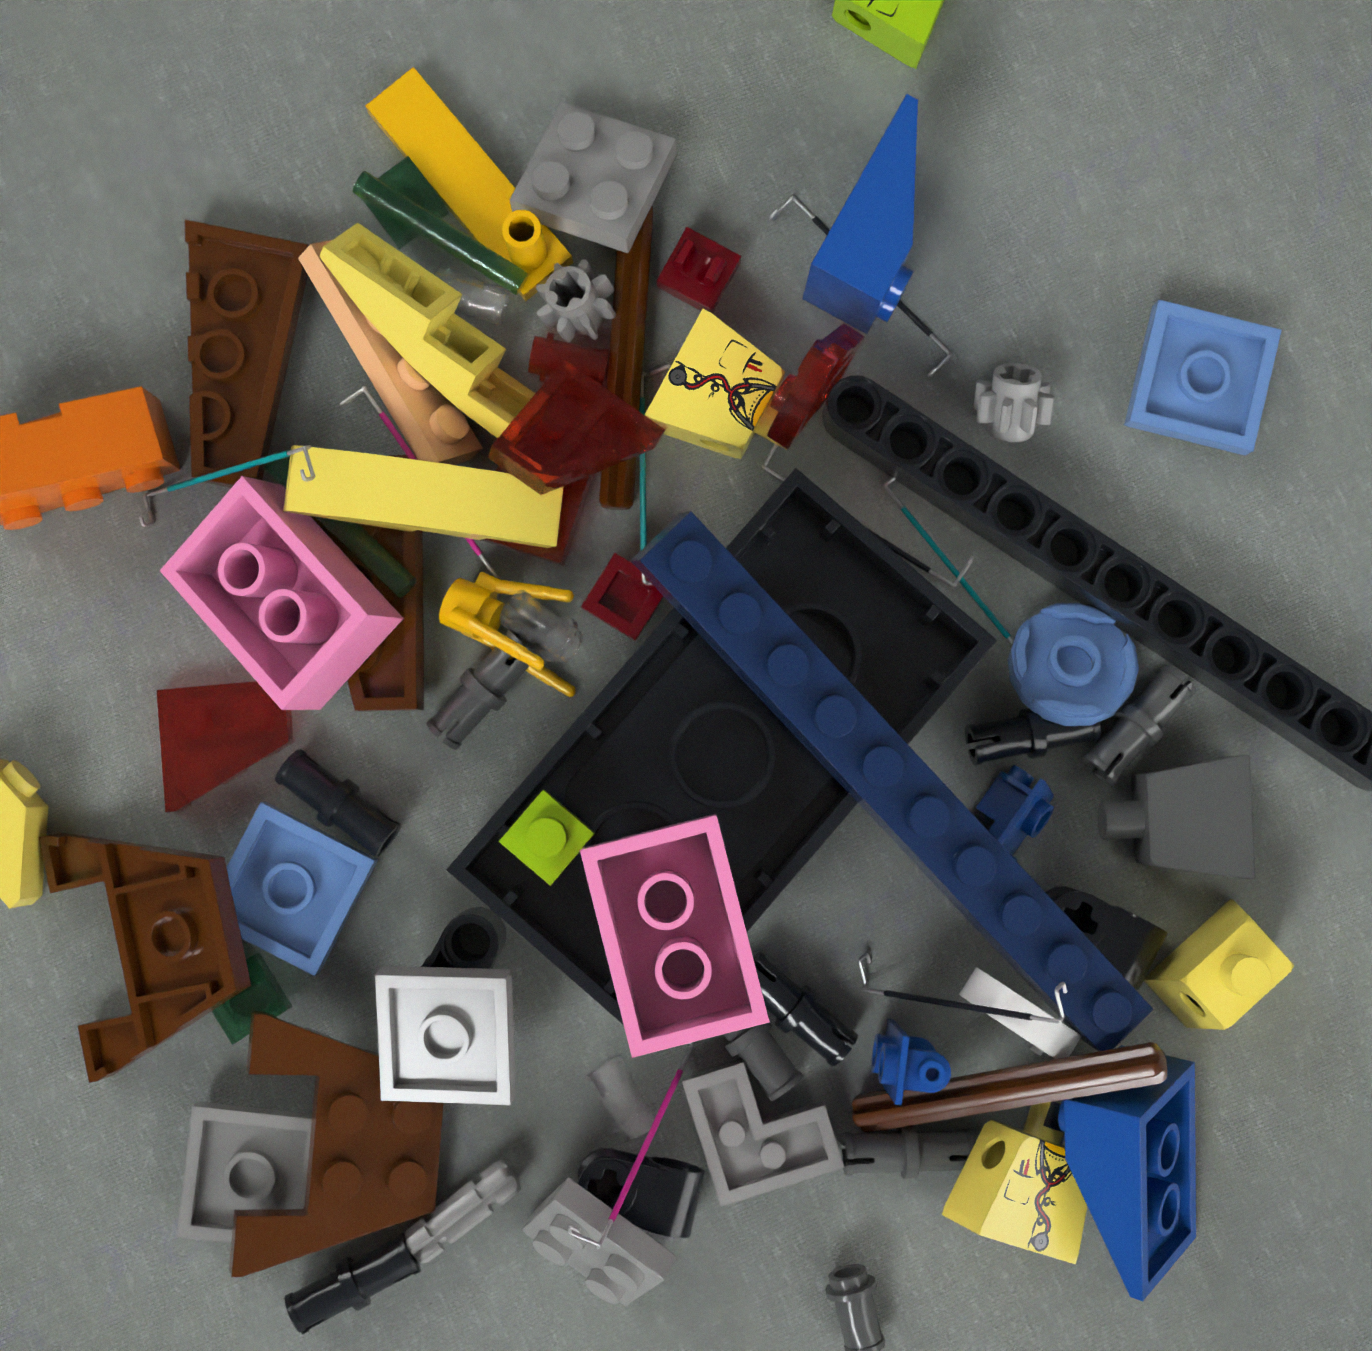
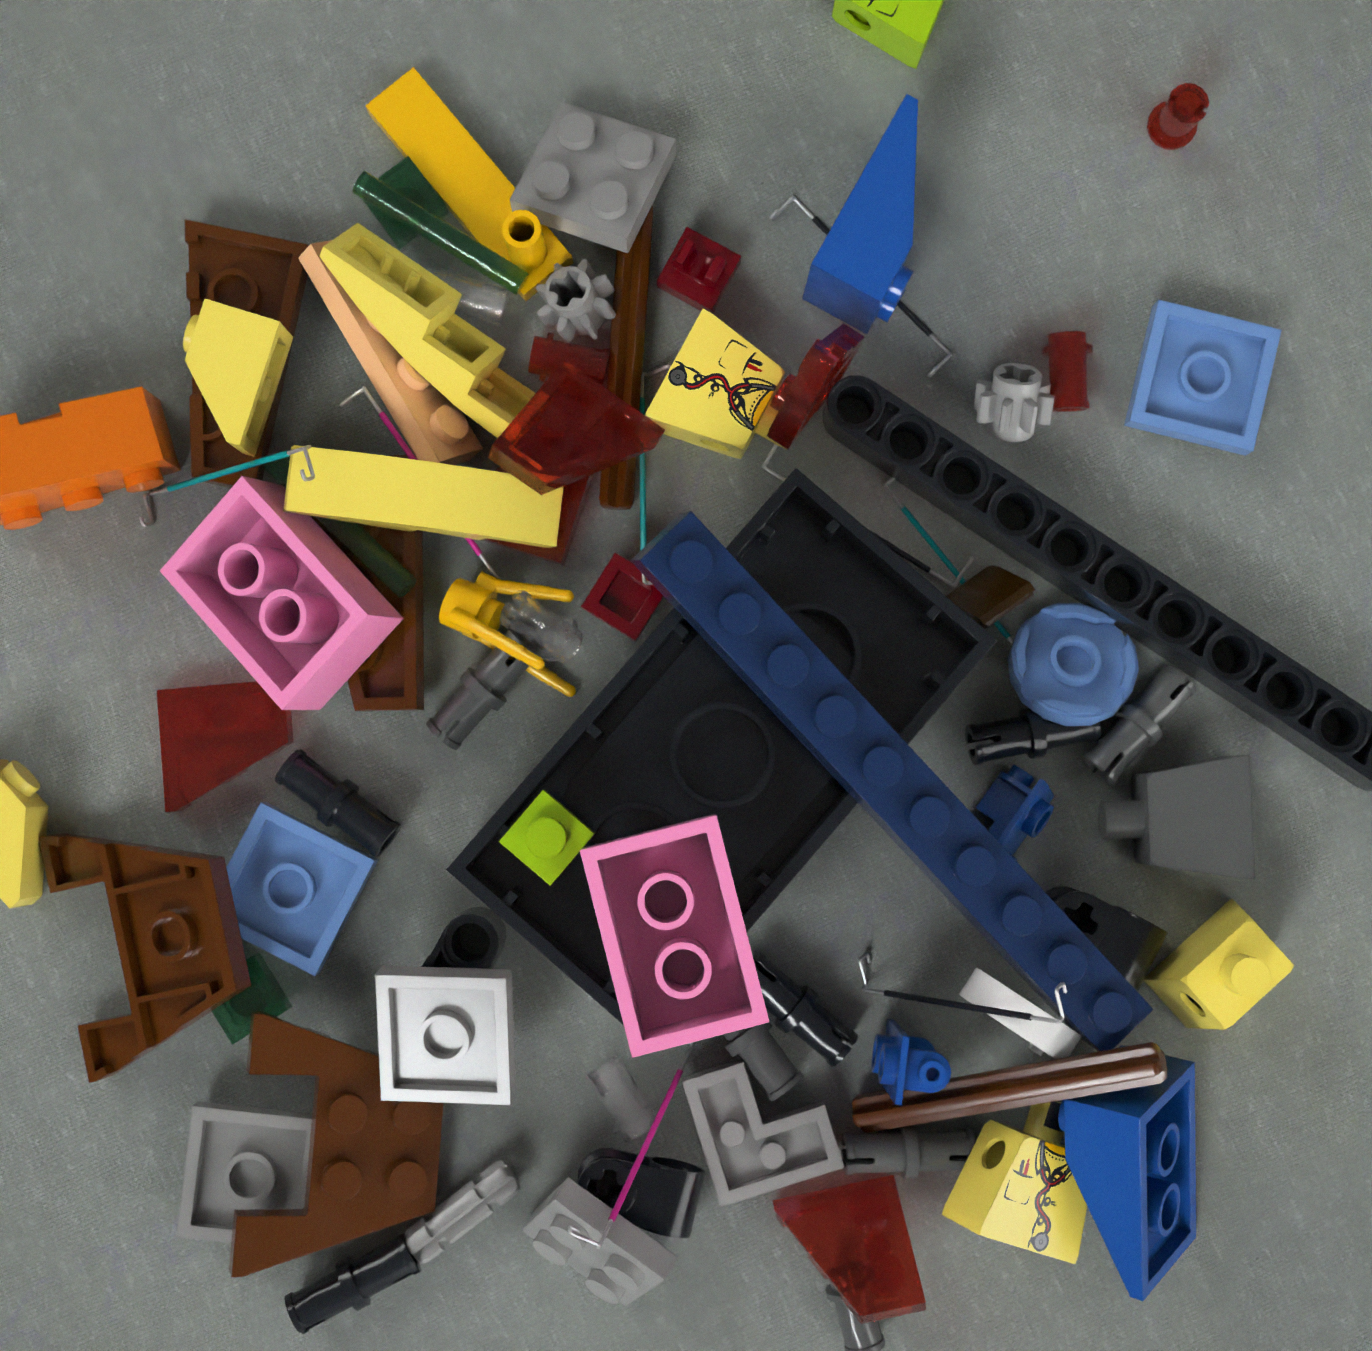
none -> light yellow slope [183,299,294,457]
none -> clear red wing [772,1175,926,1324]
none -> dark brown slope [946,565,1036,629]
none -> clear red pin [1042,331,1093,412]
none -> clear red pin [1147,83,1209,150]

